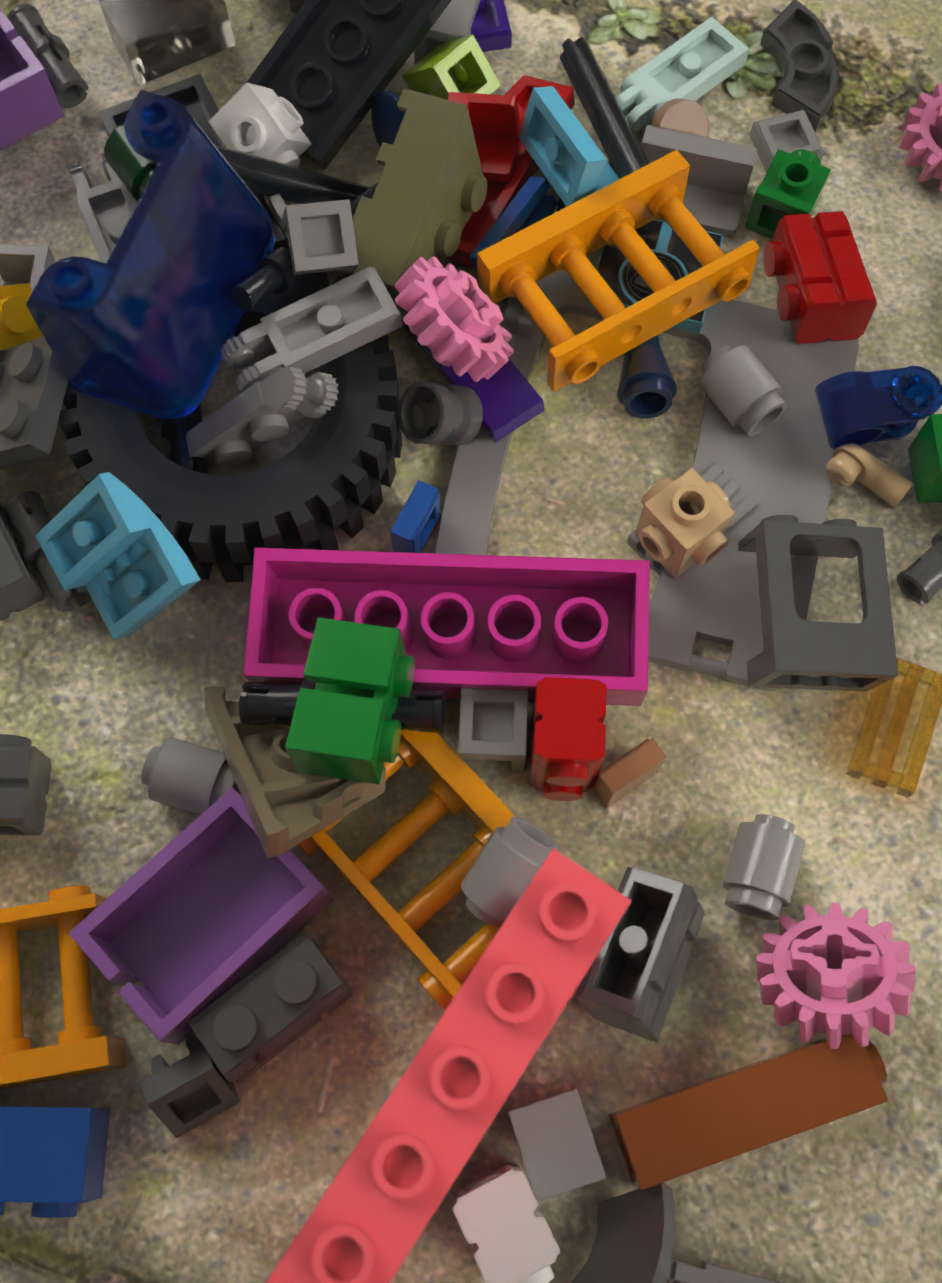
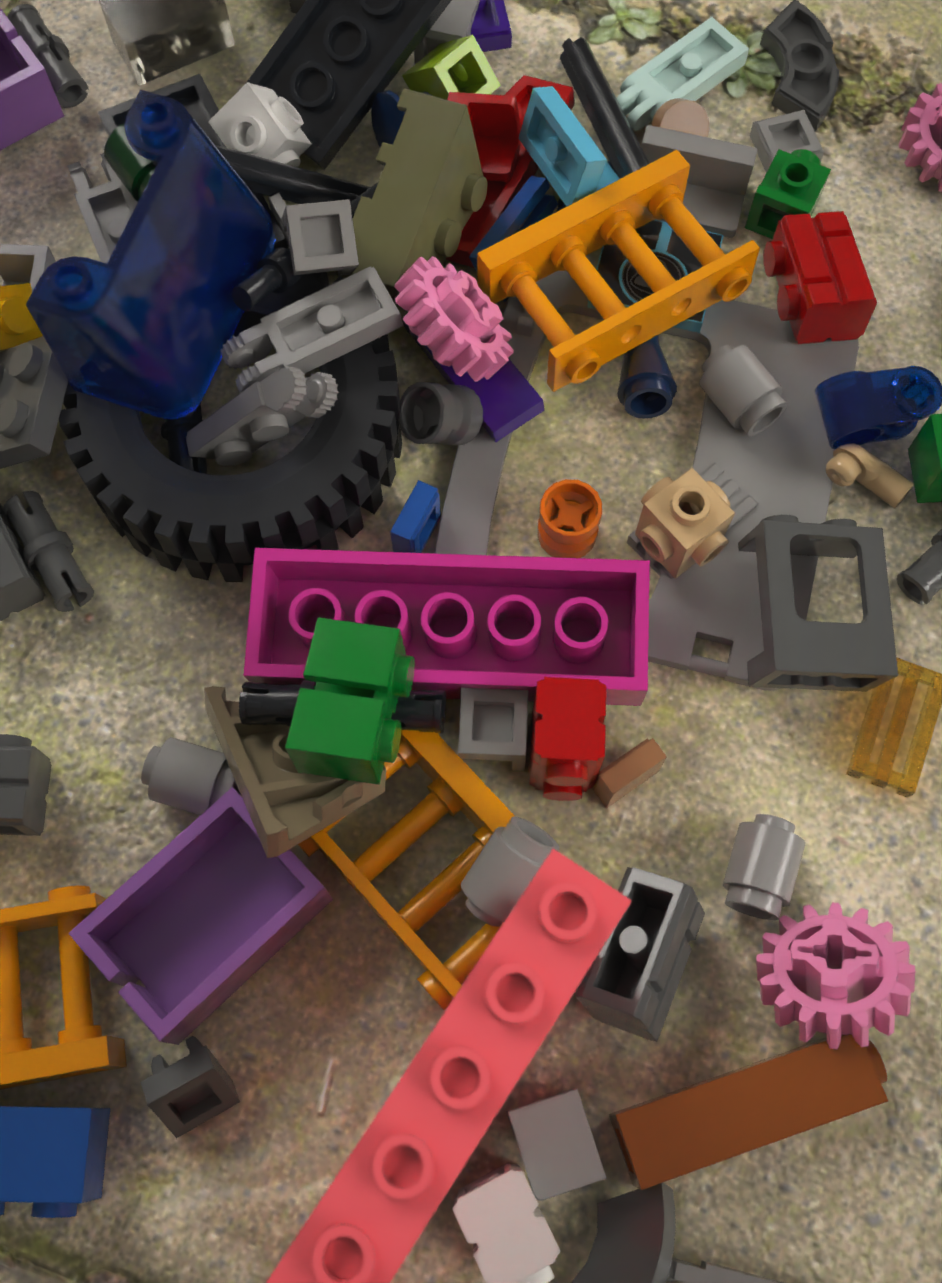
medium azure slope [35,472,201,640] -> none
dark grey brick [188,932,353,1083] -> none
none -> orange wheel [538,479,602,558]

